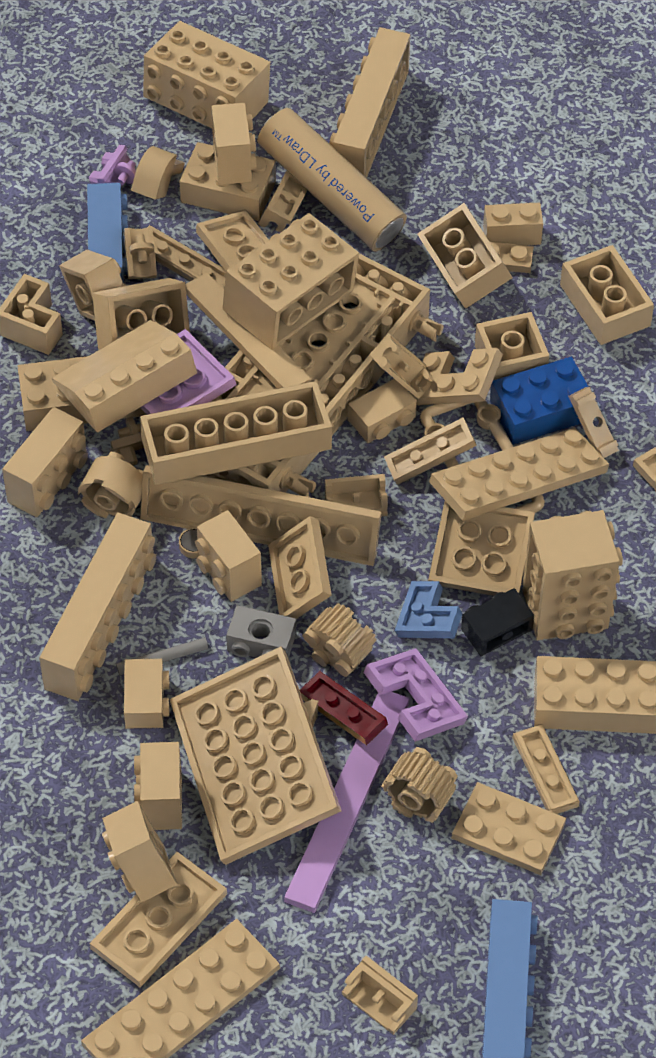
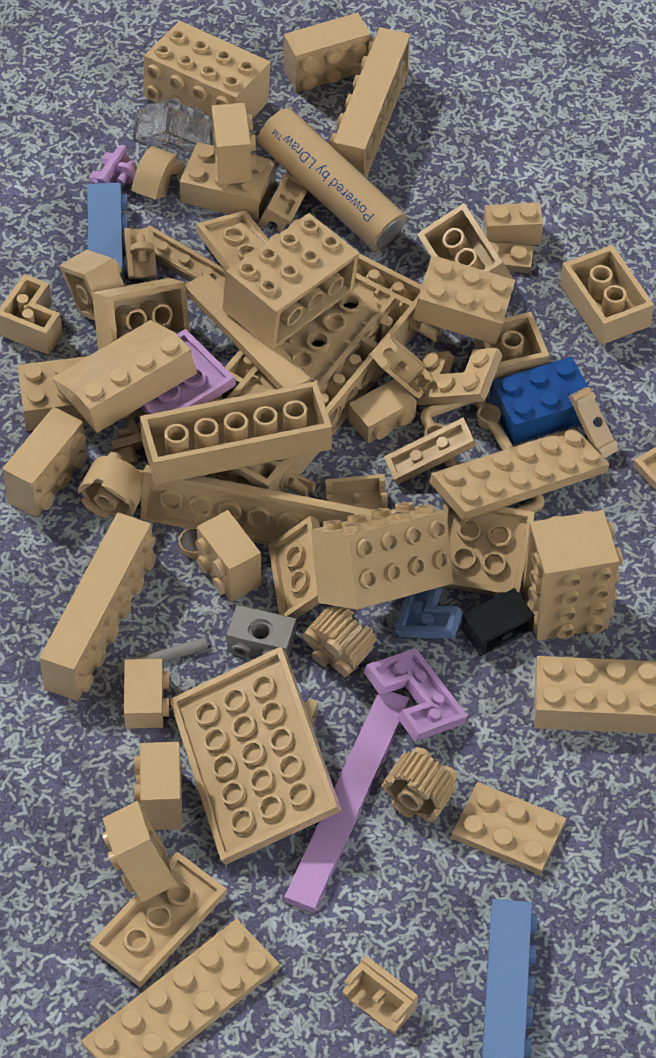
dark red plate [300,671,388,746] -> none
tan tile [512,724,580,814] -> none
none -> clear brick [132,98,212,152]
none -> tan brick [284,13,371,92]
none -> tan brick [311,502,453,610]
none -> tan brick [412,255,515,345]

